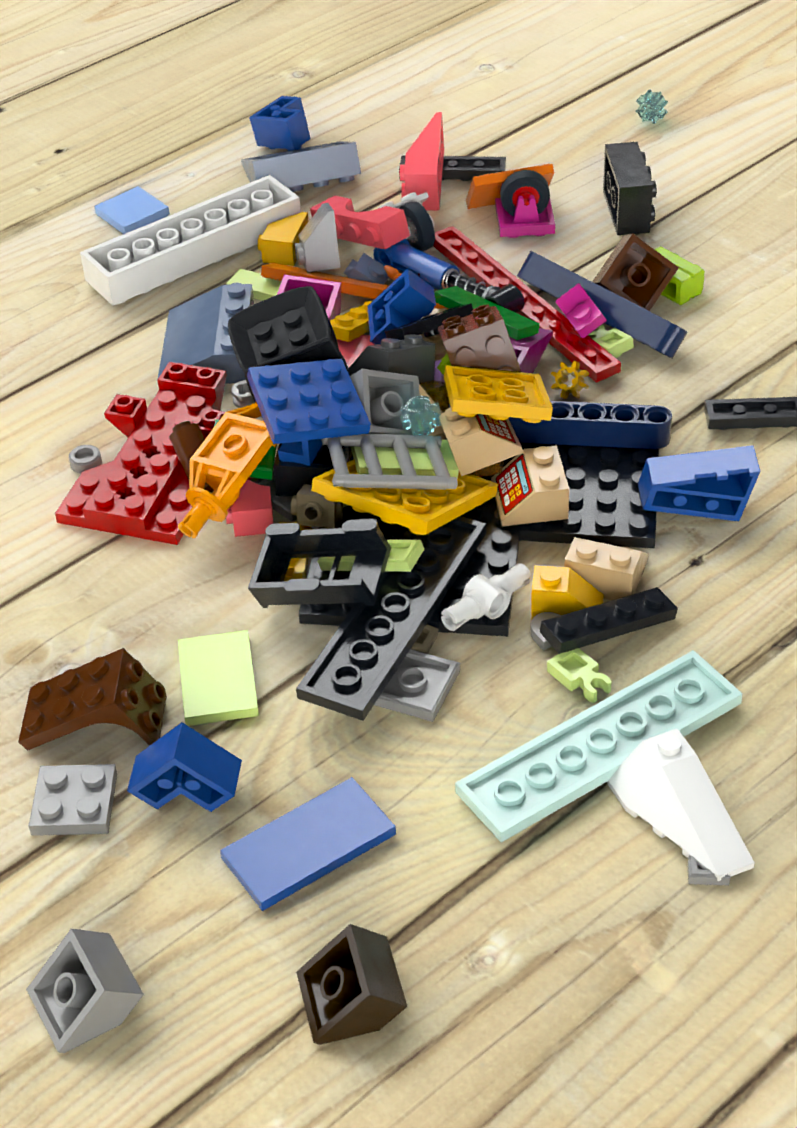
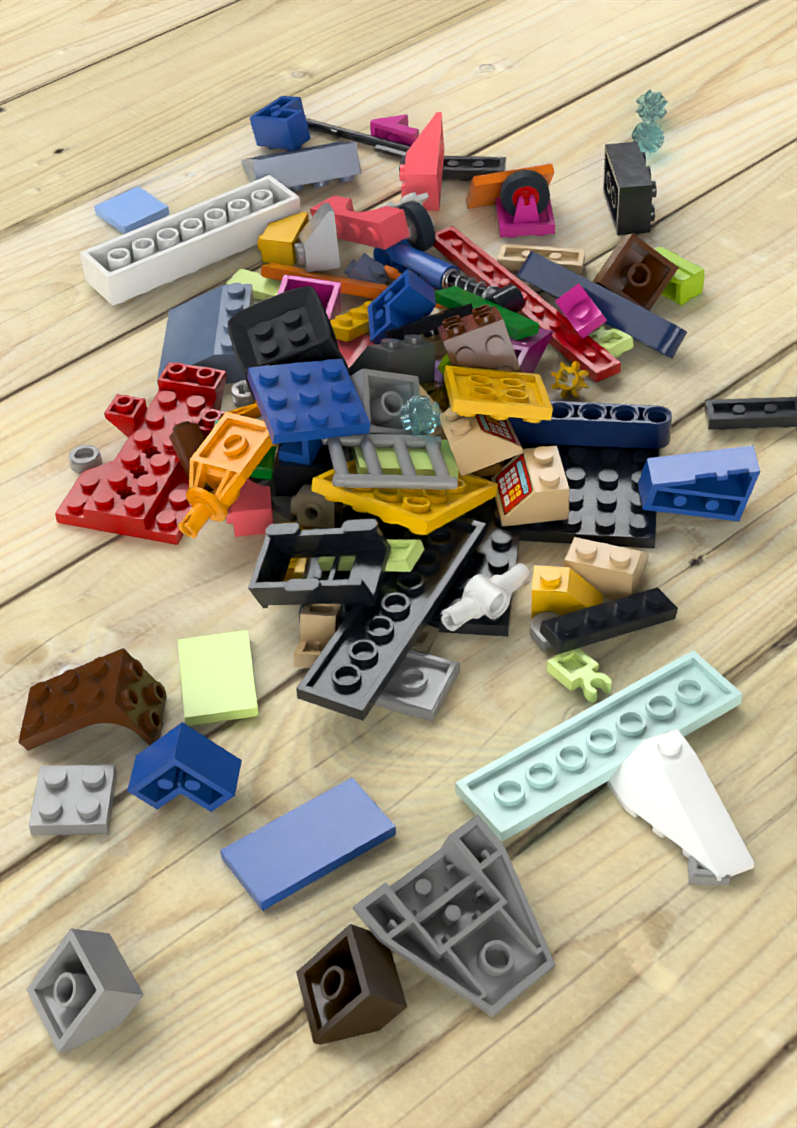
none -> tan slope [294,604,341,668]
none -> black bar [306,118,411,158]
none -> light grey wedge [353,814,555,1017]
none -> dark pink slope [370,115,419,146]
none -> tan plate [497,244,585,275]
none -> clear light blue gear [632,120,664,153]

